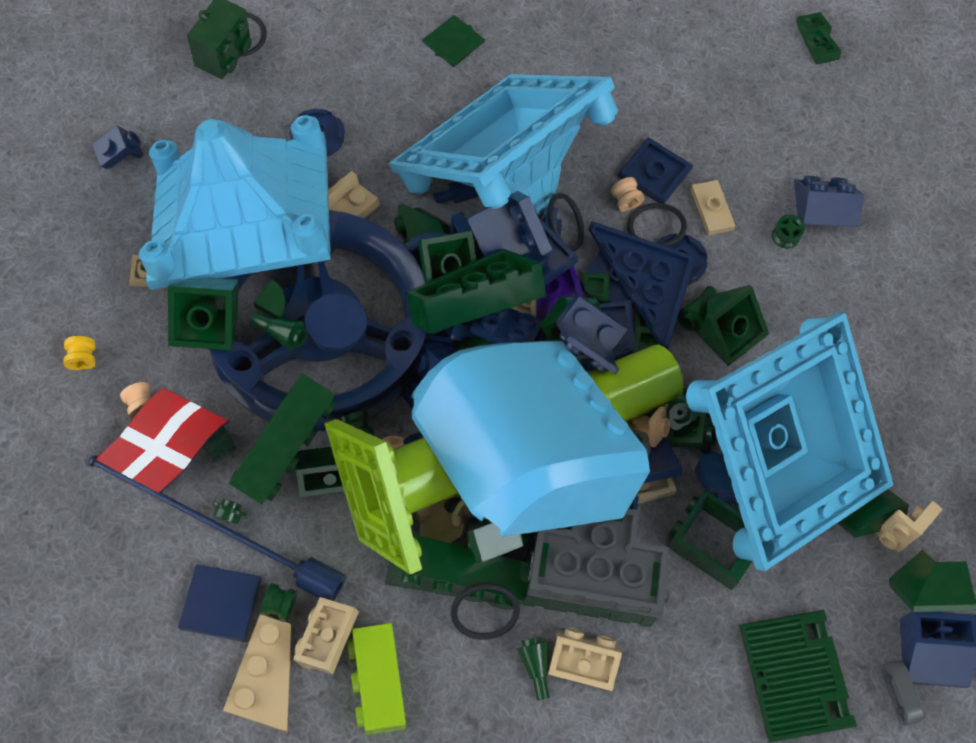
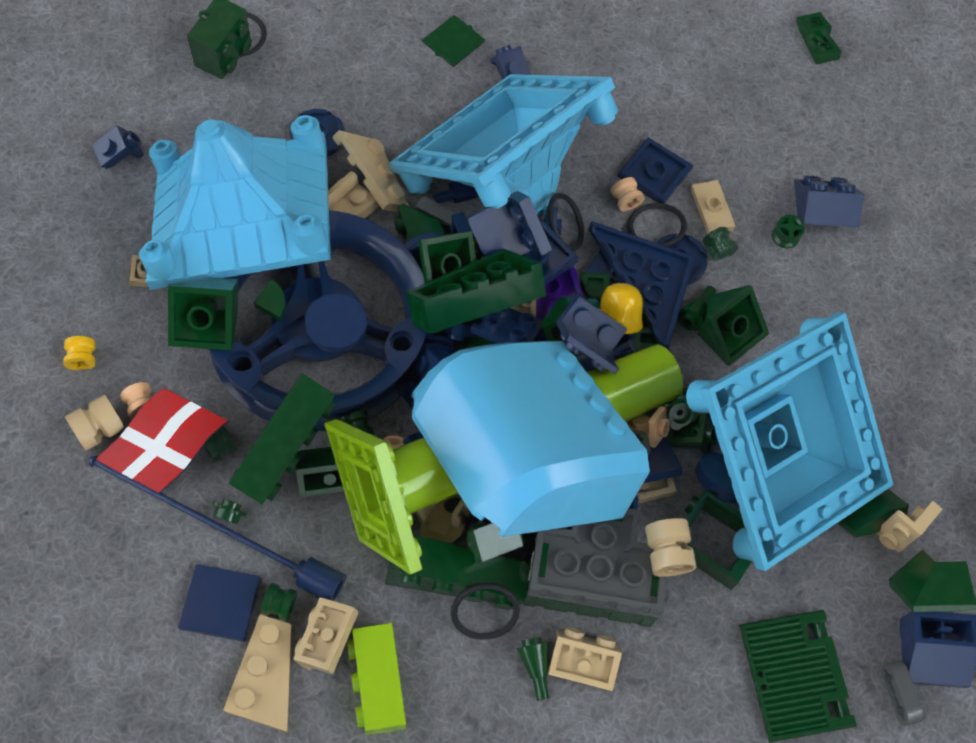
dark green cone [250,312,306,351] -> none
none -> tan wheel [64,394,125,451]
none -> tan wing [332,130,409,212]
none -> dark blue bracket [490,45,531,80]
none -> yellow hair [600,283,643,334]
none -> tan wheel [645,518,697,577]
none -> clear green wheel [702,227,738,262]

